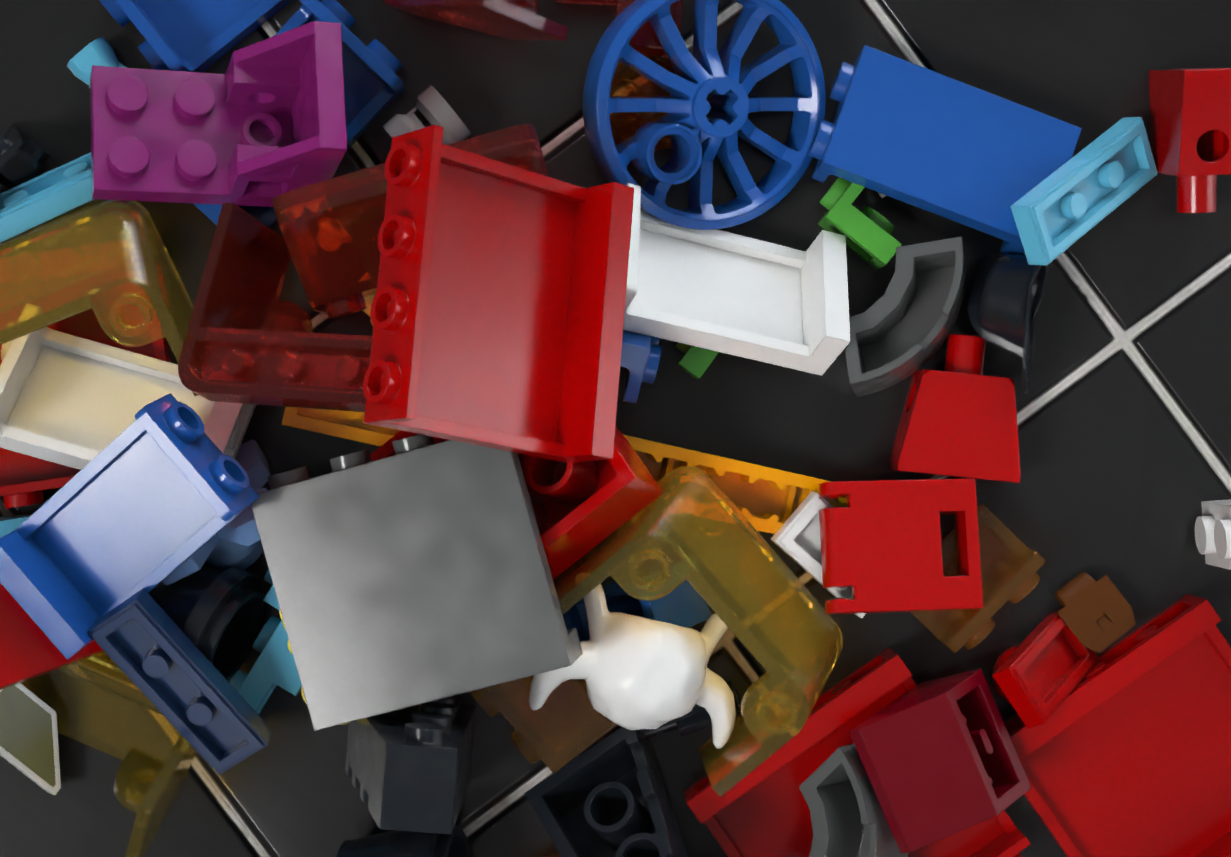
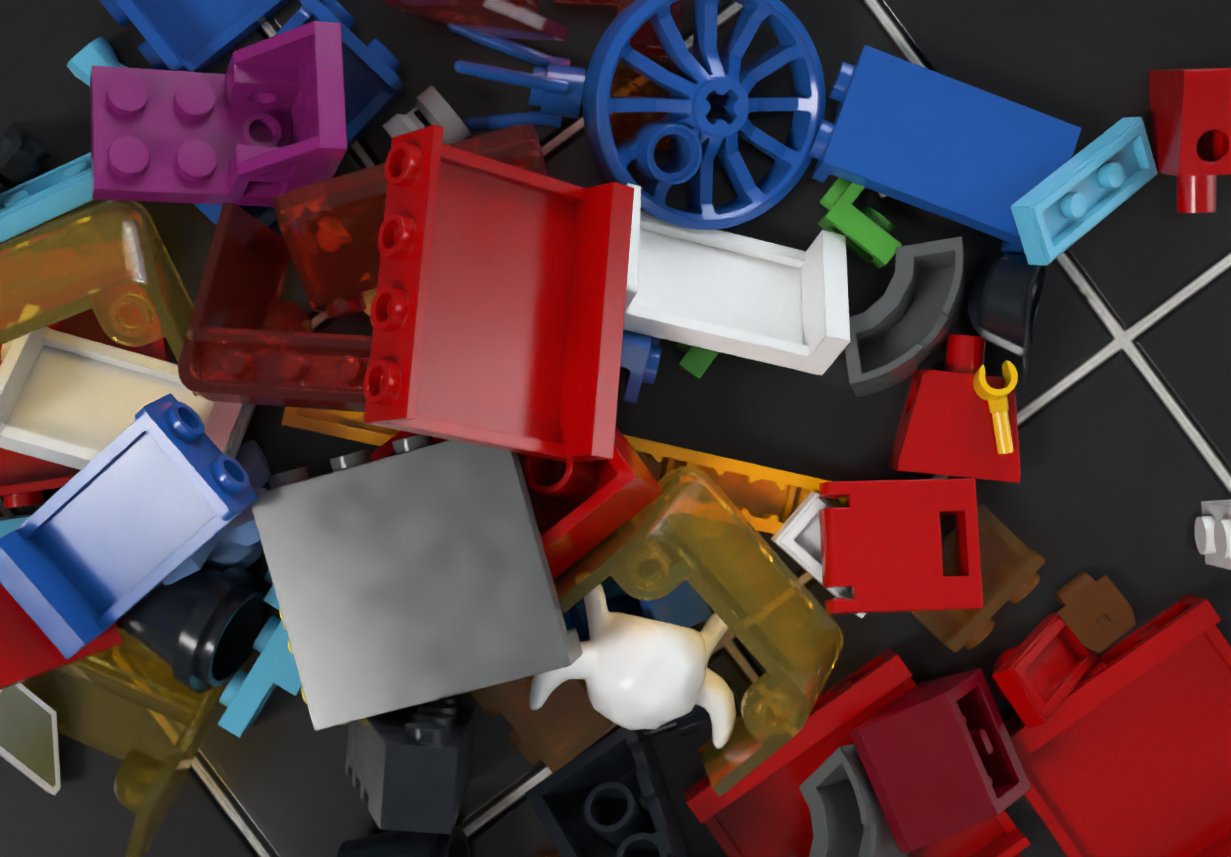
dark blue tile [87,588,274,775] -> none
none -> blue plant [447,20,586,130]
none -> yellow hand [973,360,1018,454]

